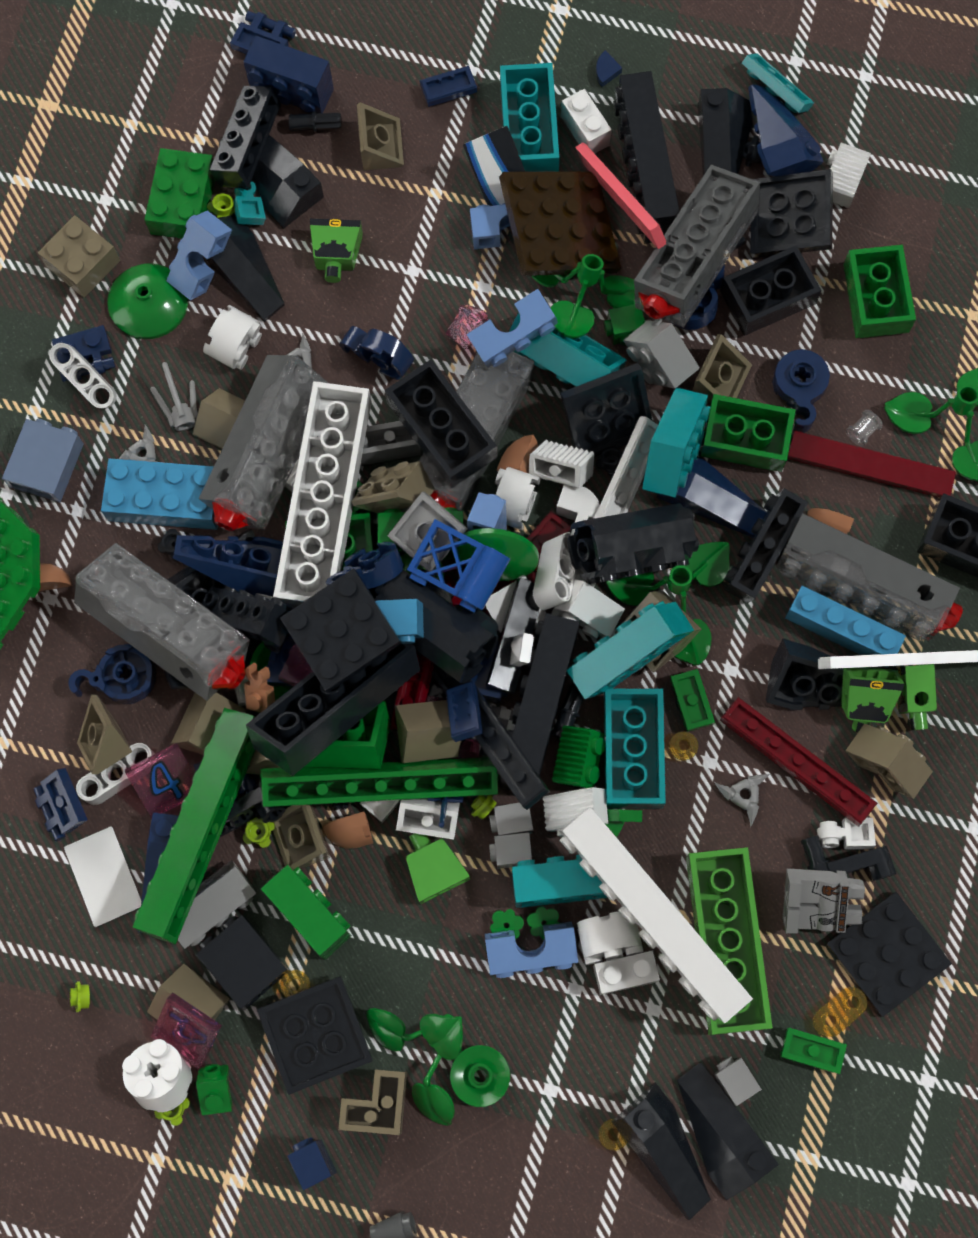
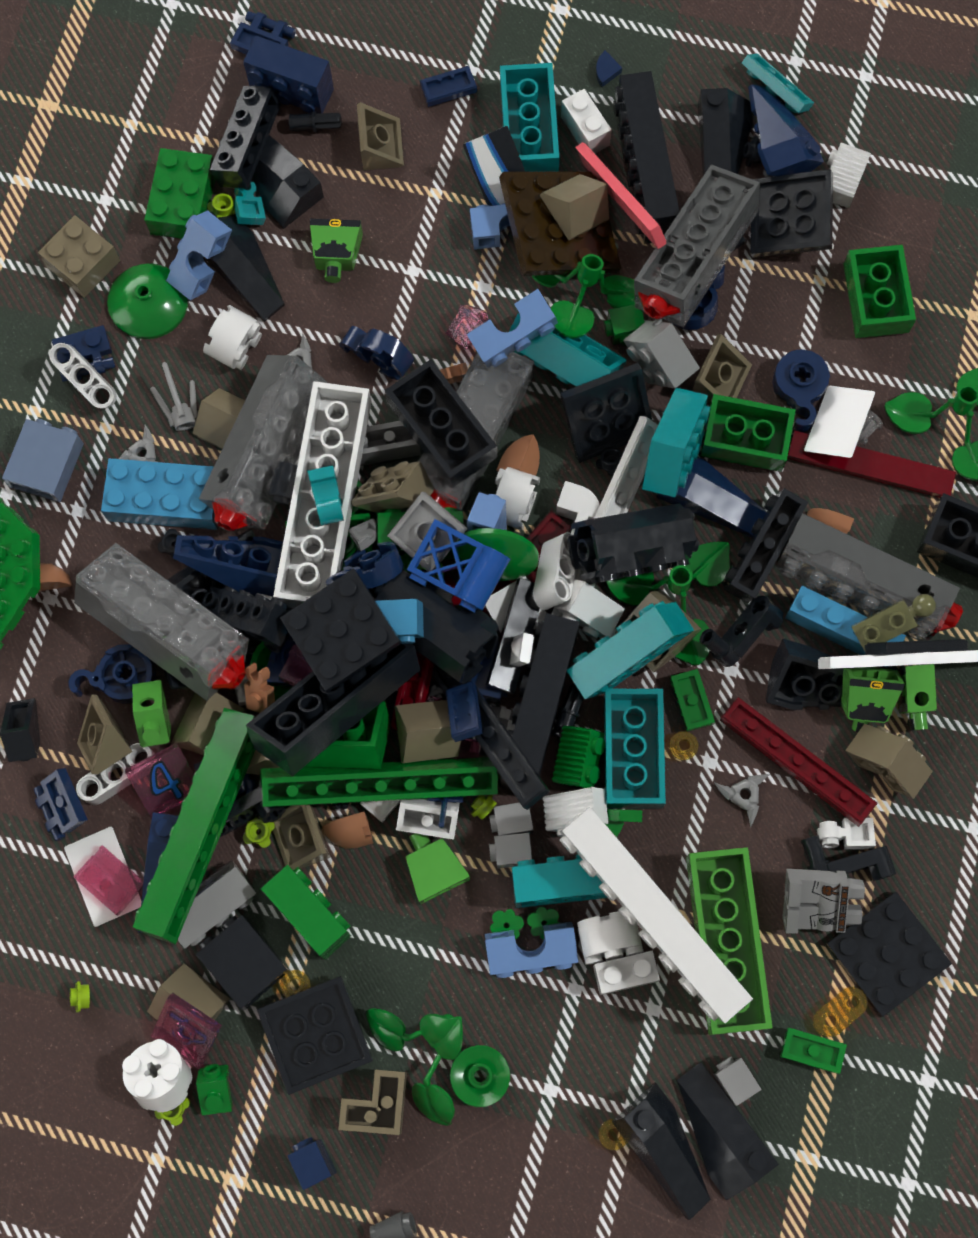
white brick [529,439,594,488] -> none
black brick [720,245,822,336] -> none
none -> black slope [0,698,40,762]
none -> clear pink plate [74,845,144,916]
none -> bright green torso [132,680,171,747]
none -> black brick [268,462,298,505]
none -> teal leg [307,465,344,526]
none -> light grey tile [349,518,378,551]
none -> nougat plate [440,362,469,384]
none -> dark tan slope [540,174,609,241]
none -> black beam [699,595,784,667]
none -> white sticker [804,386,875,458]
none -> olive plate [852,594,936,651]
none -> black tile [865,639,968,655]

